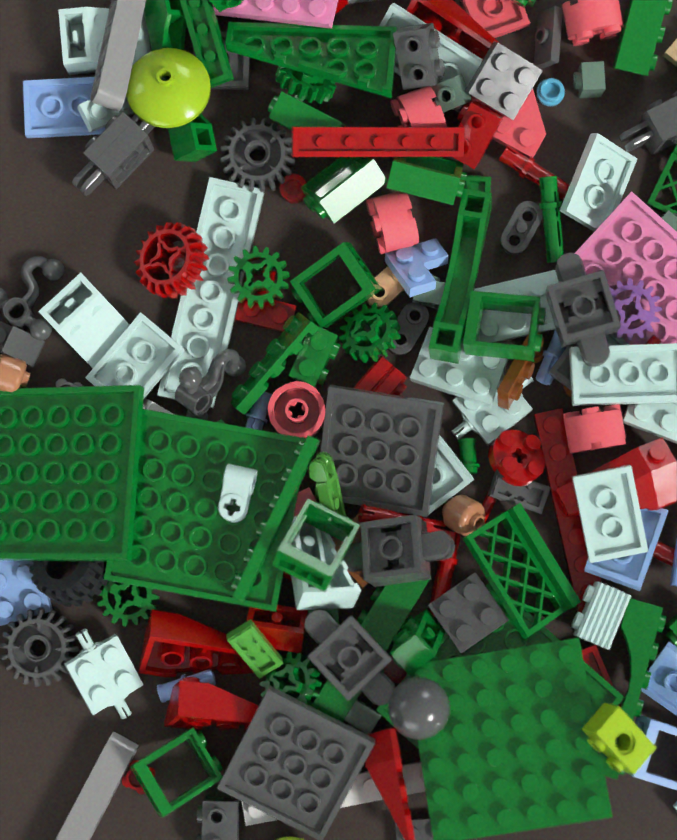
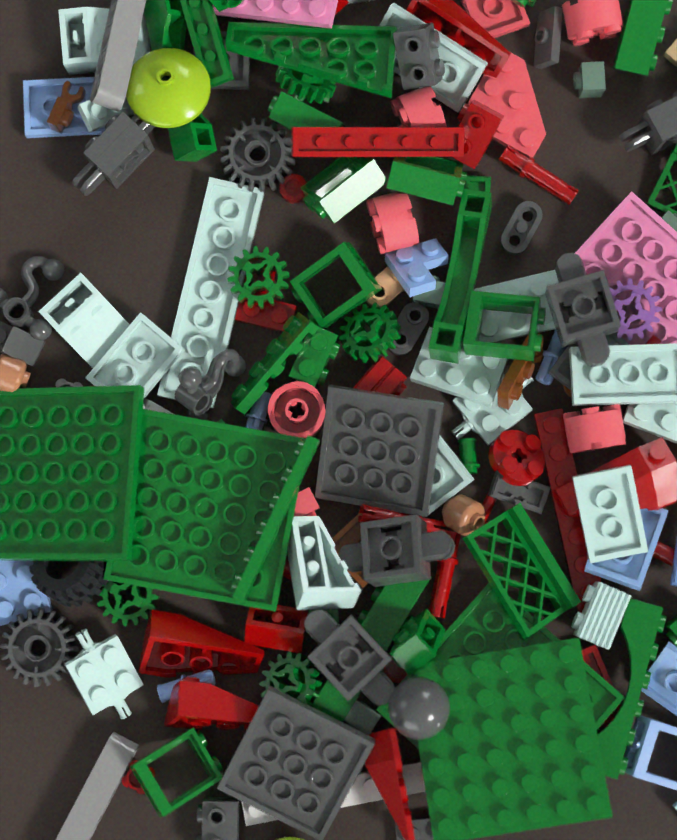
red gear [134,222,209,299] -> none
light aqua piece [219,464,257,522] -> none
bright green plate [226,619,283,679] -> none
green window [272,499,360,592] -> none
bright green hinge [308,451,346,536] -> none
dark grey plate [428,572,509,653] -> none
sand green plate [431,74,472,113] -> none
plate [465,41,543,120] -> none
medium azure plate [536,78,565,106] -> none
green pin [539,176,564,263] -> none
light aqua plate [560,133,637,232] -> none
lime brick [582,703,657,775] -> none
none -> reddish brown plate [47,81,85,134]

